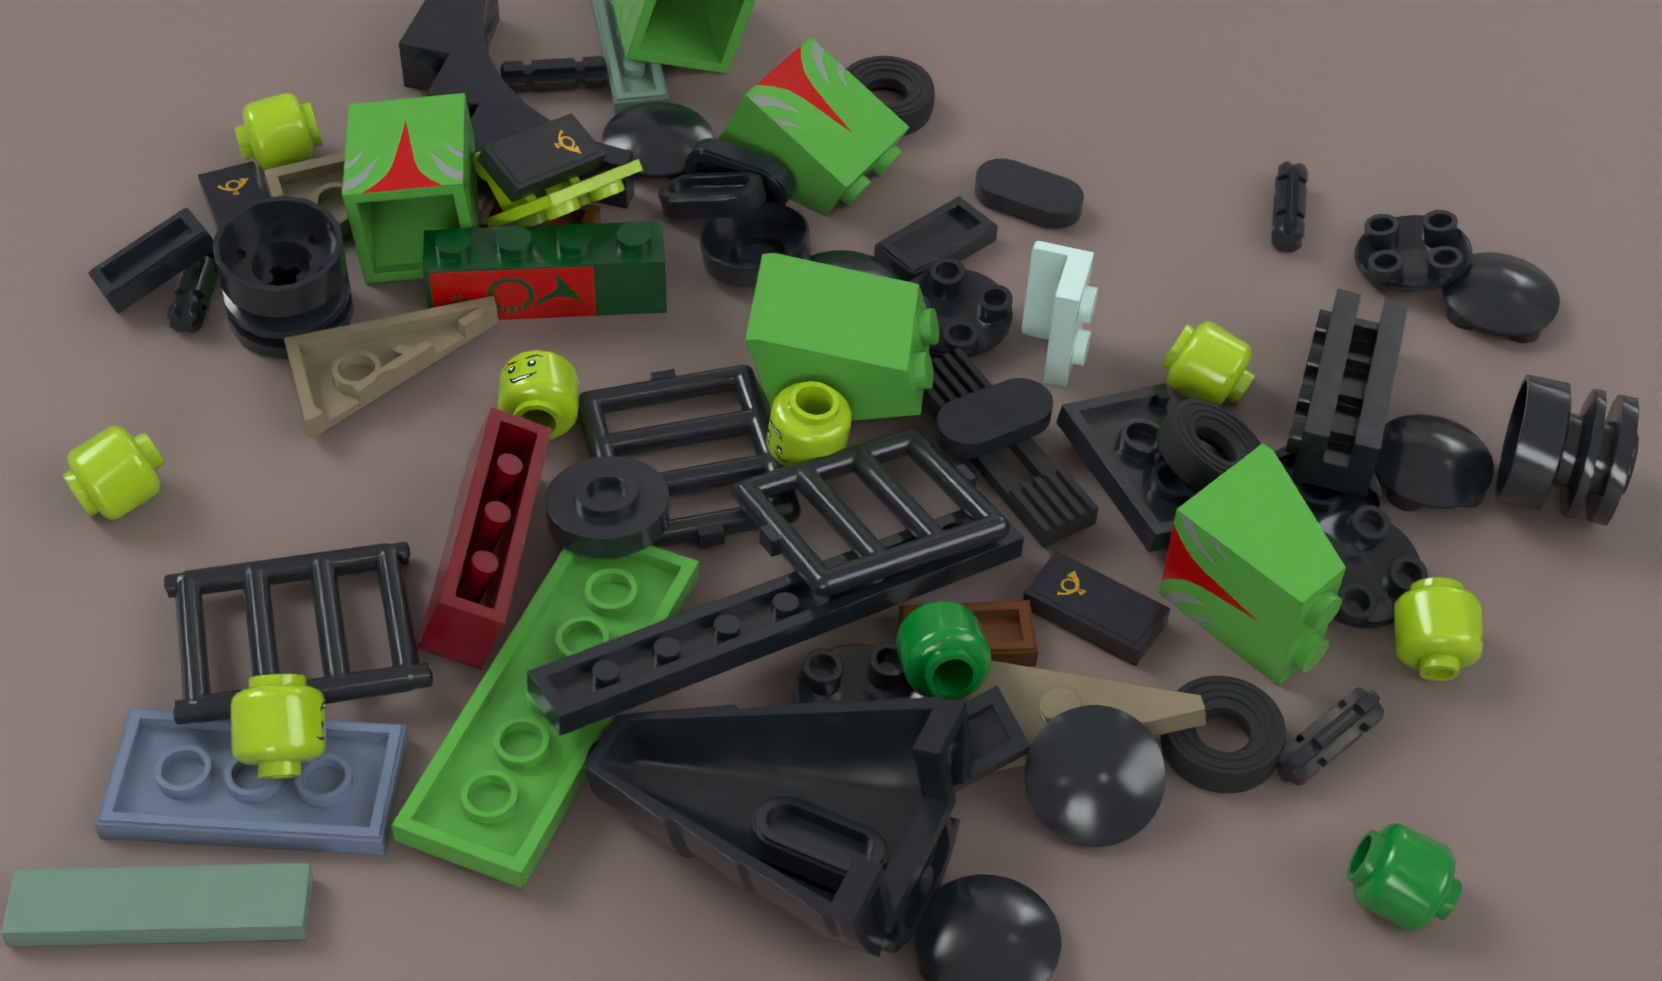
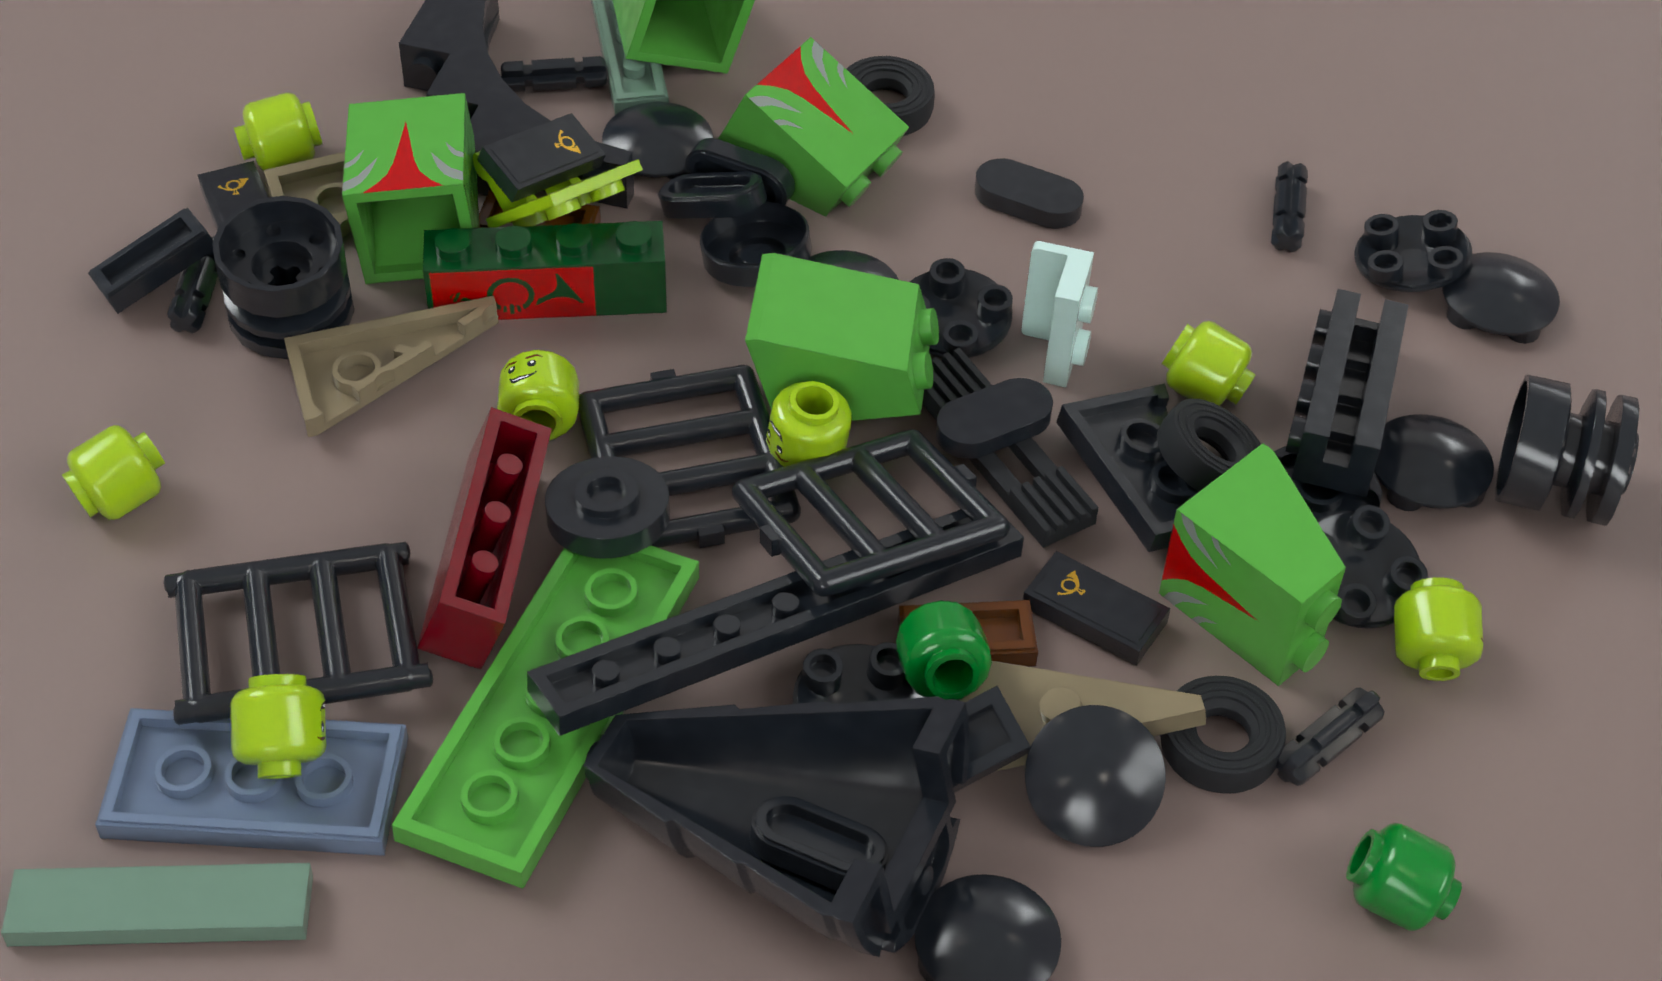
black tile [874,196,998,282] -> none

